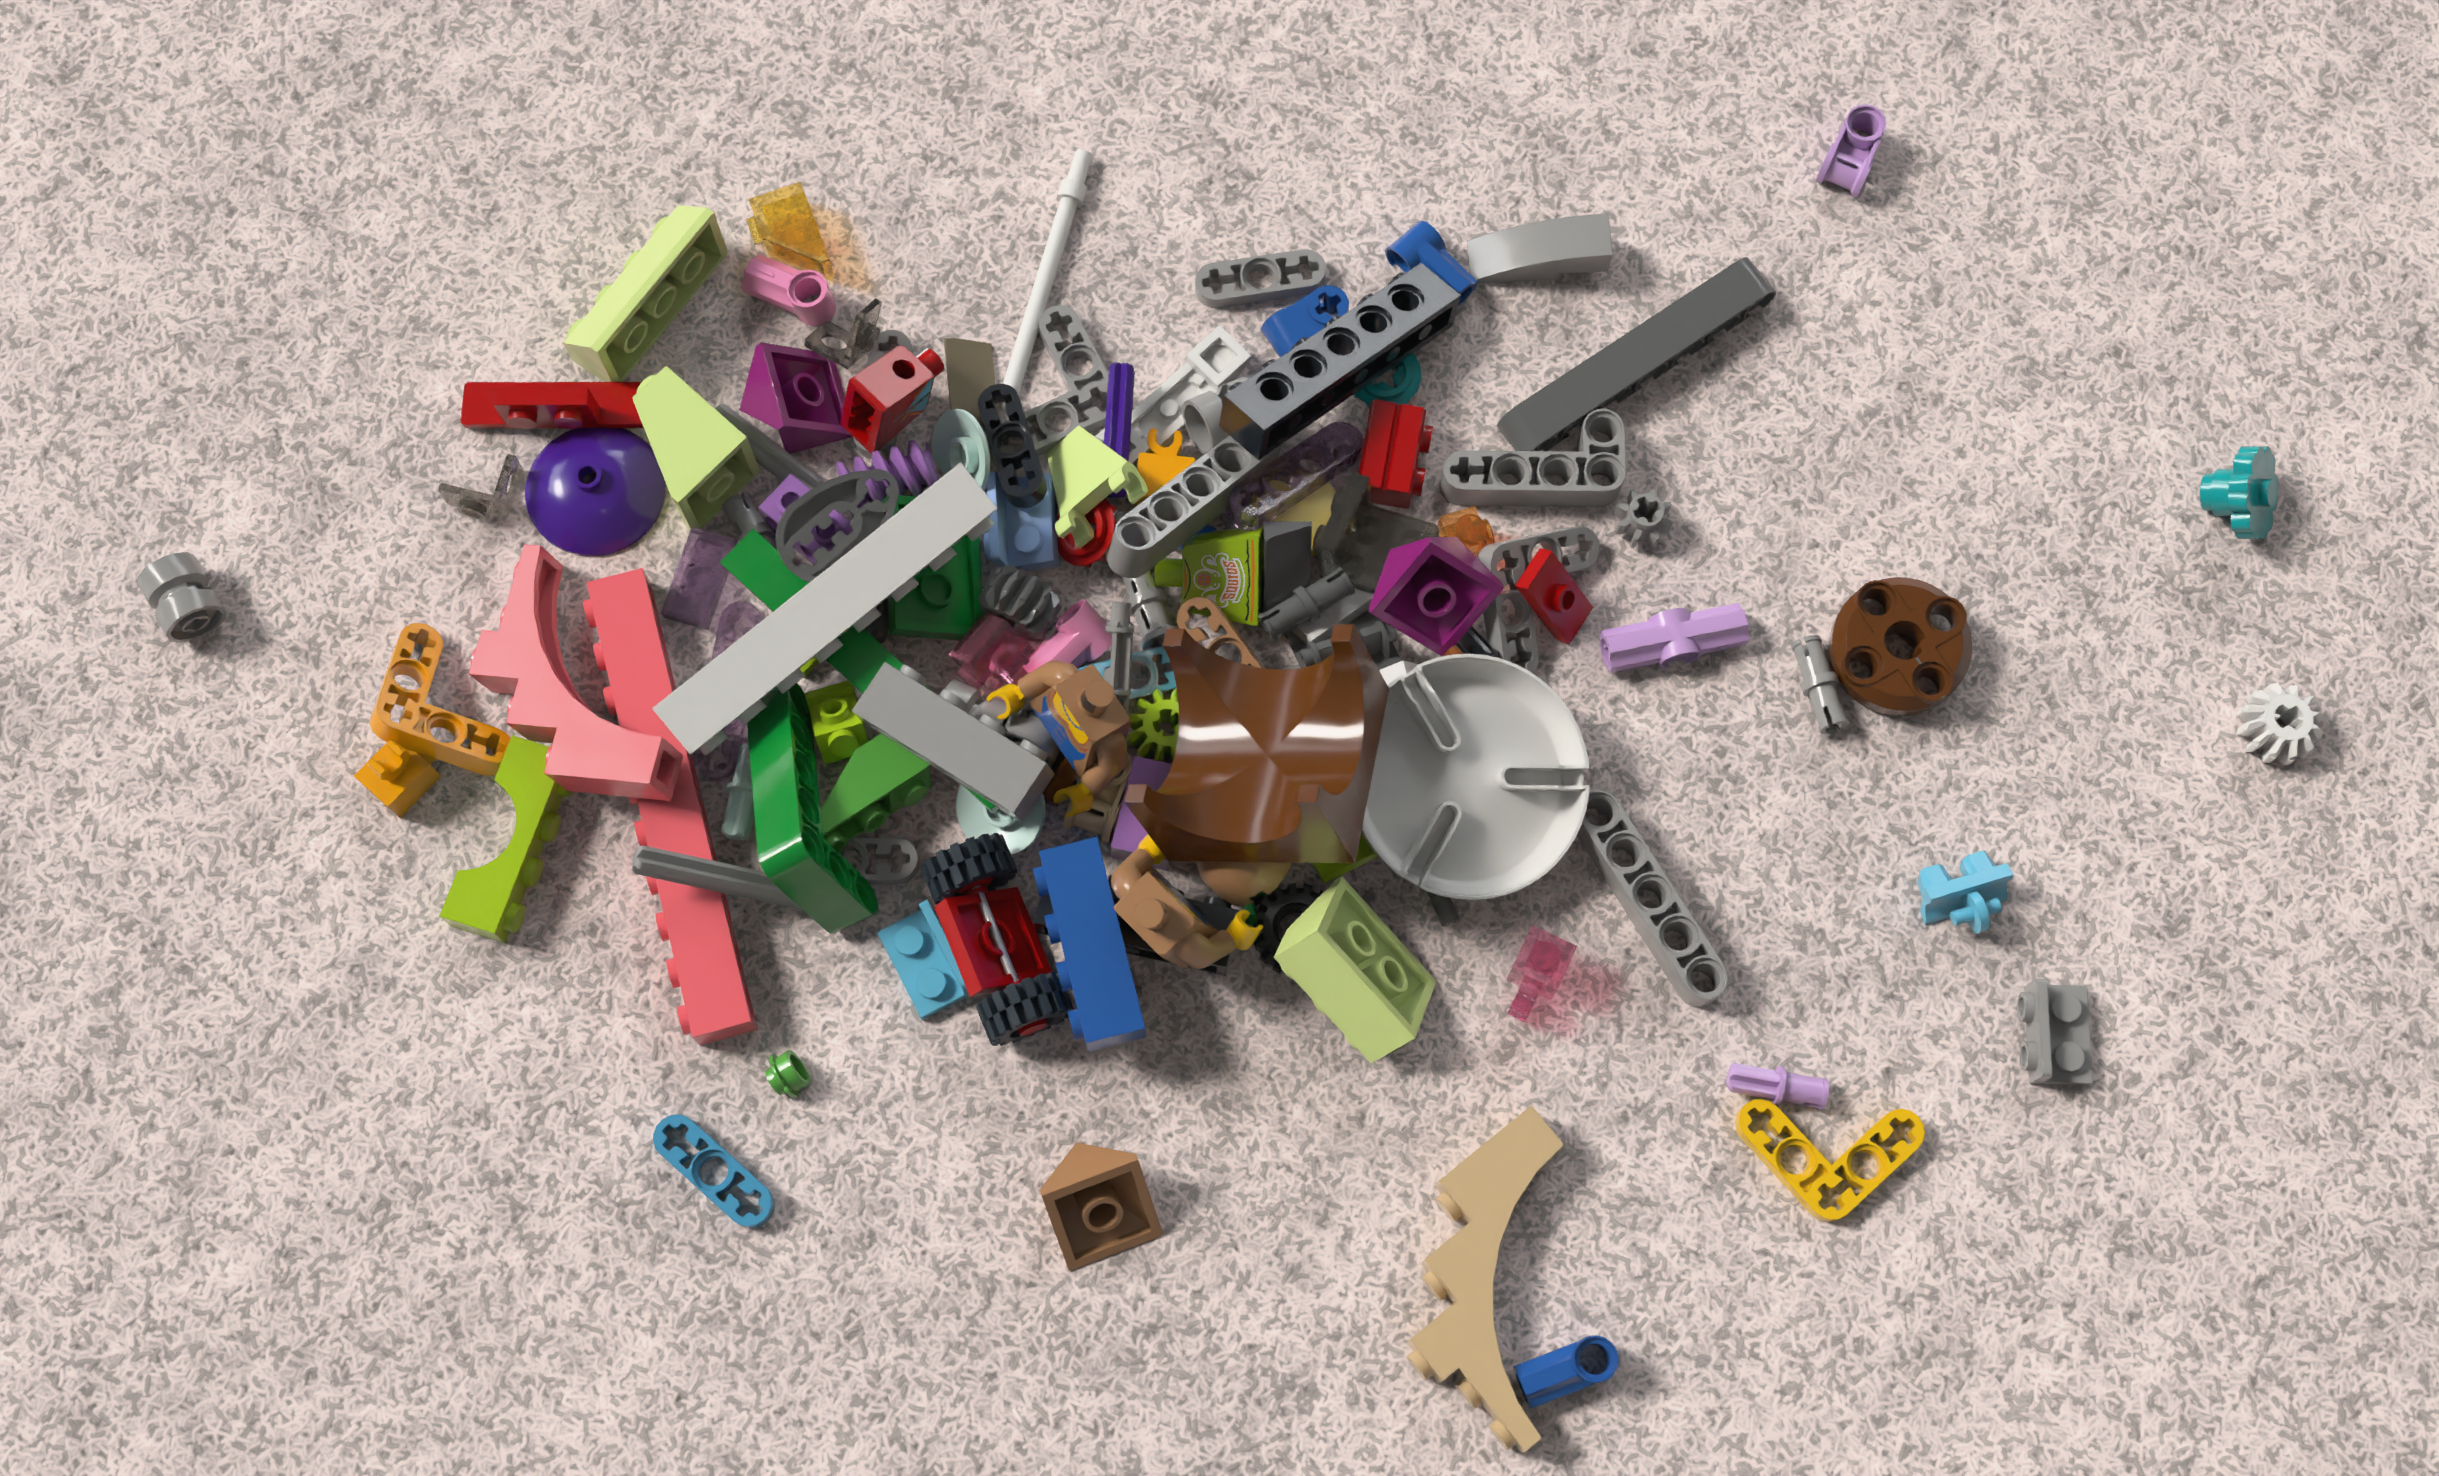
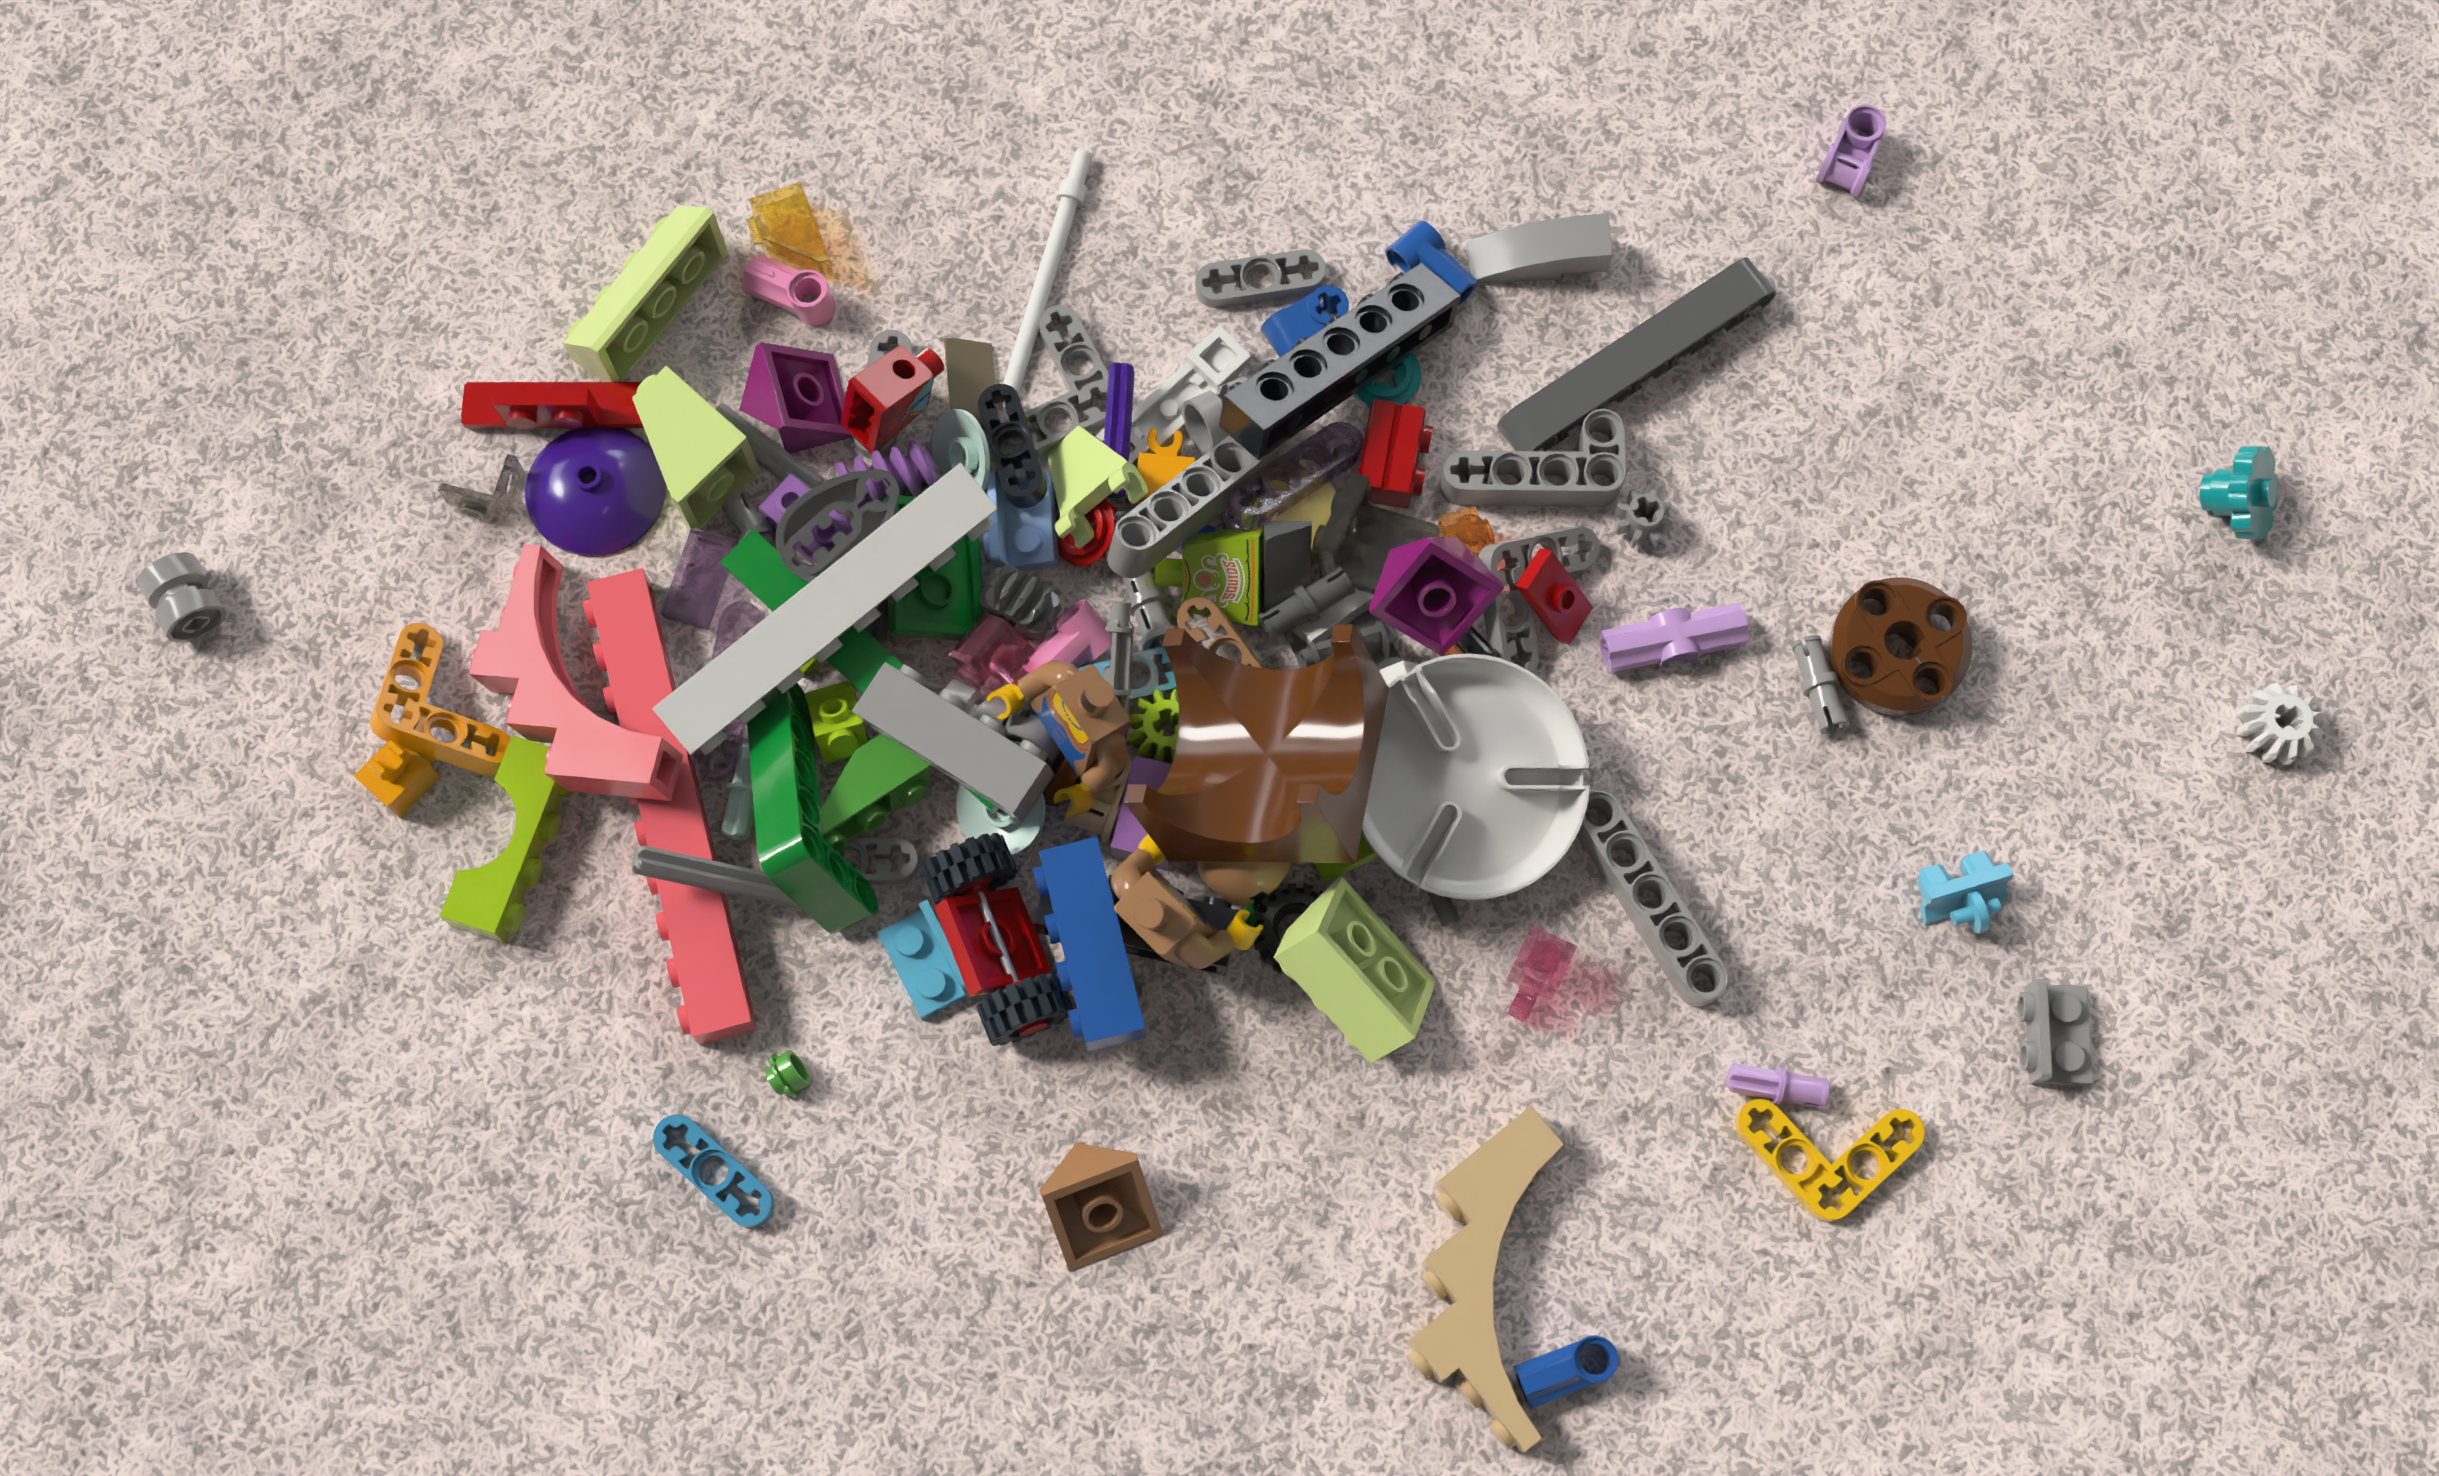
clear smoke bracket [804,298,882,369] -> none

